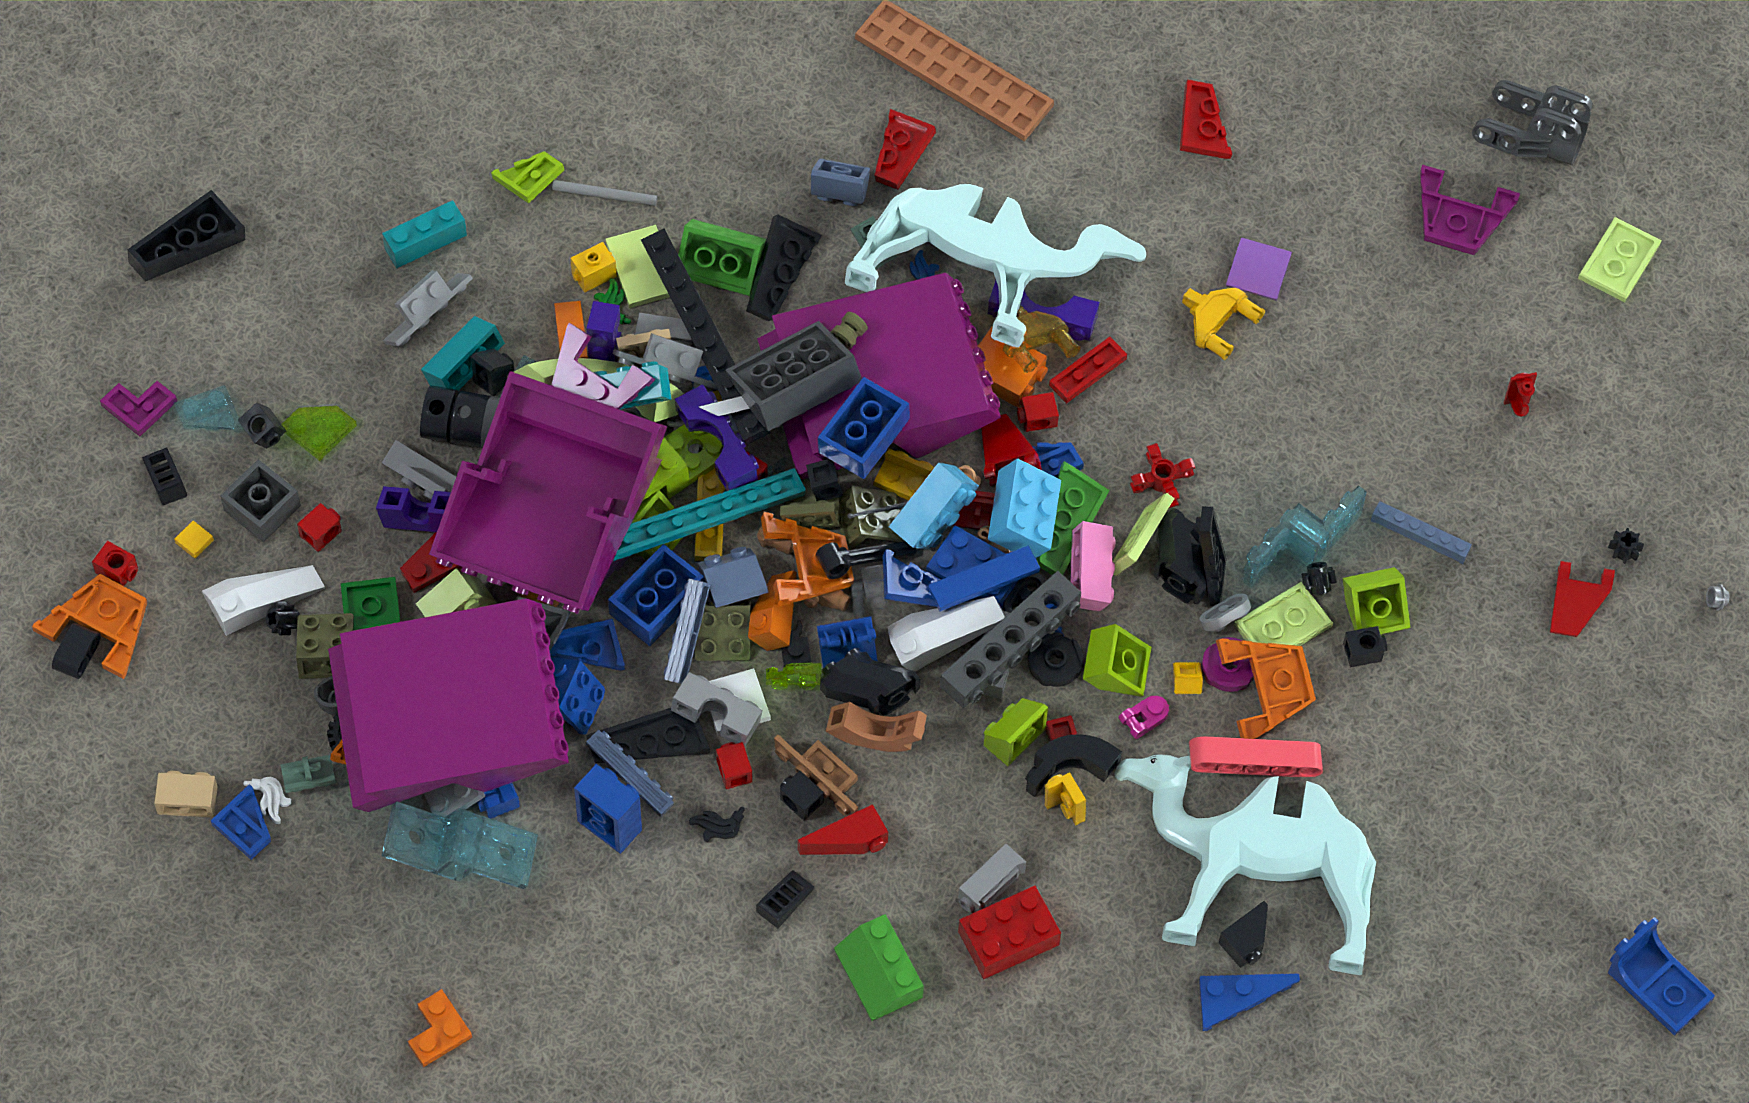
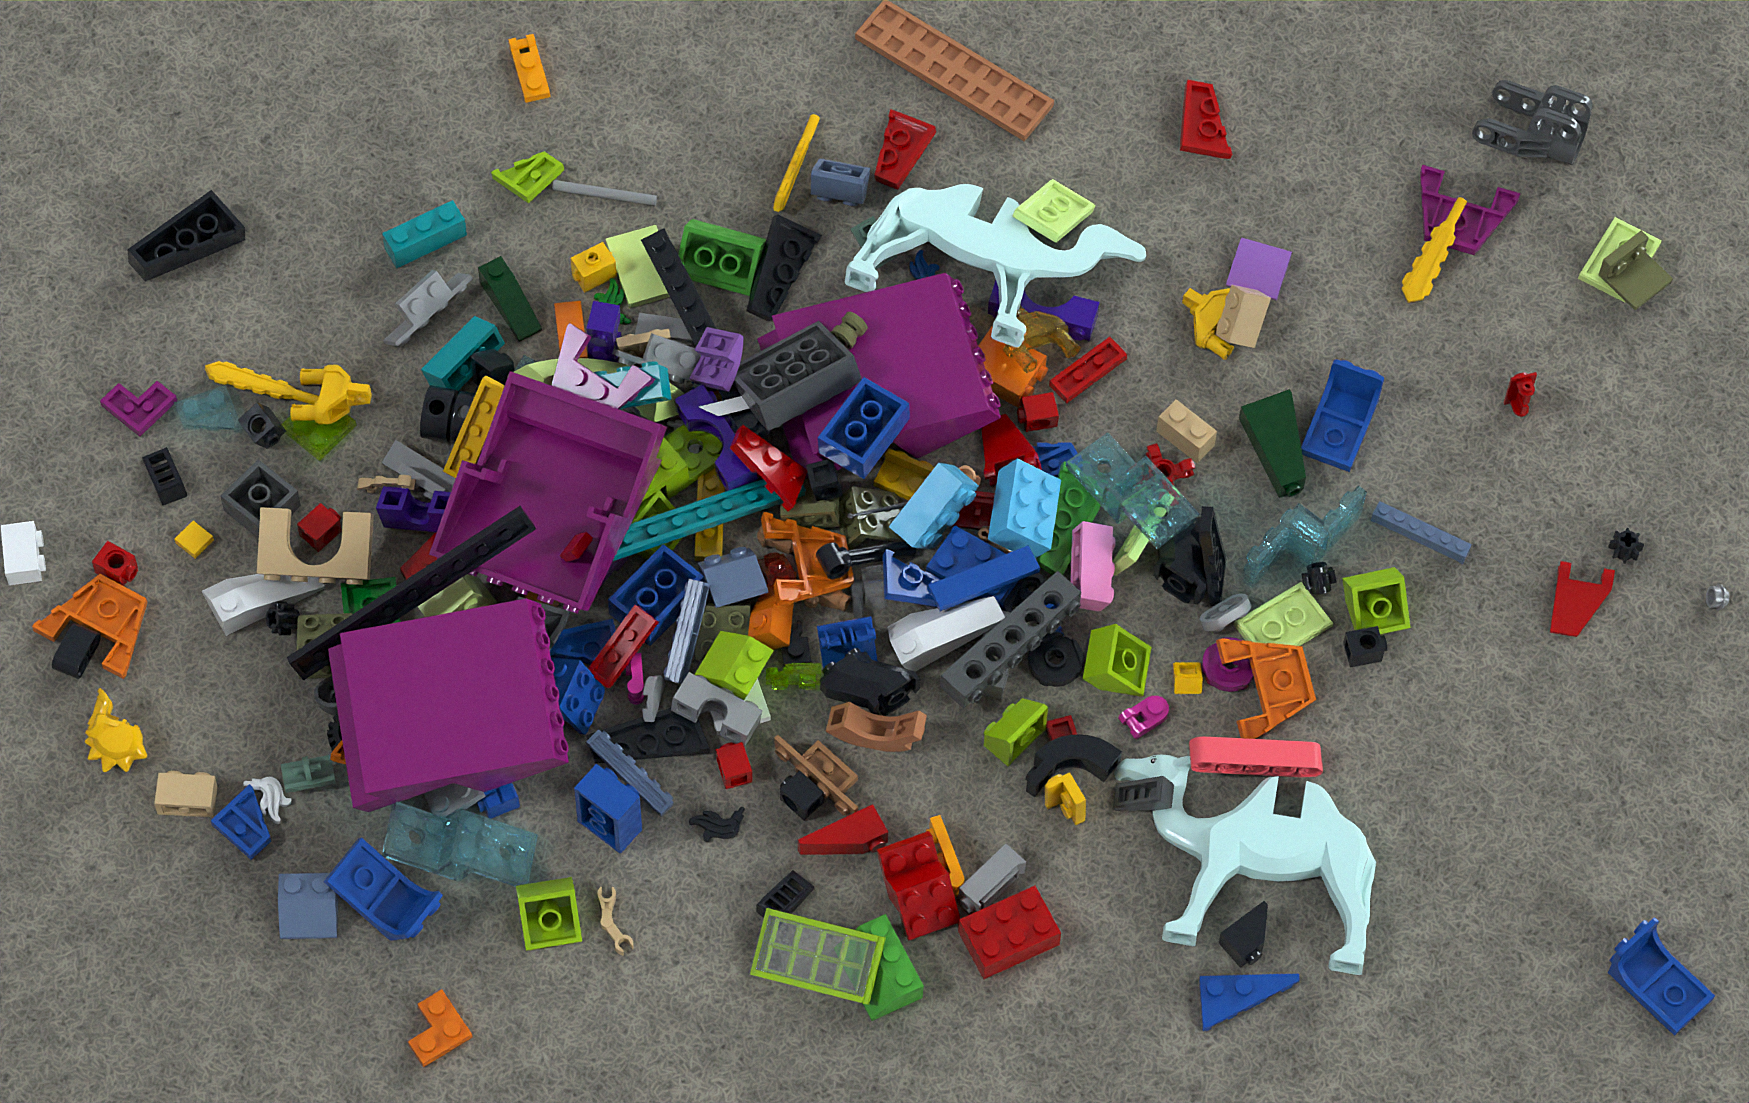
none -> white brick [1,521,46,585]
none -> yellow head [85,688,147,772]
none -> yellow sword [205,361,319,404]
none -> tan arch [257,507,374,585]
none -> sand blue slope [278,873,338,939]
none -> black plate [287,506,536,681]
none -> yellow connector [290,365,372,425]
none -> blue bracket [324,838,443,941]
none -> tan piece [357,475,416,493]
none -> yellow plate [443,376,505,478]
none -> dark green slope [478,256,542,342]
none -> light orange plate [508,34,550,103]
none -> lime slope [516,877,582,951]
none -> red tile [560,532,593,562]
none -> red plate [588,605,659,689]
none -> tan piece [597,887,634,956]
none -> dark pink plate [626,653,645,705]
none -> light grey tile [642,675,665,722]
none -> medium lavender slope [689,327,743,392]
none -> lime slope [694,631,774,700]
none -> red wing [730,425,808,512]
none -> clear piece [750,908,886,1005]
none -> clear red plate [758,552,795,586]
none -> yellow sword [773,114,820,212]
none -> red bracket [876,831,960,941]
none -> light orange plate [926,815,965,897]
none -> yellowish green tile [1012,179,1096,243]
none -> clear light blue bracket [1066,432,1200,549]
none -> dark grey slope [1113,776,1174,811]
none -> tan brick [1156,400,1217,463]
none -> tan brick [1215,285,1271,348]
none -> dark green slope [1239,389,1306,498]
none -> blue bracket [1301,359,1384,472]
none -> yellow sword [1401,197,1467,303]
none -> olive bracket [1598,230,1673,310]

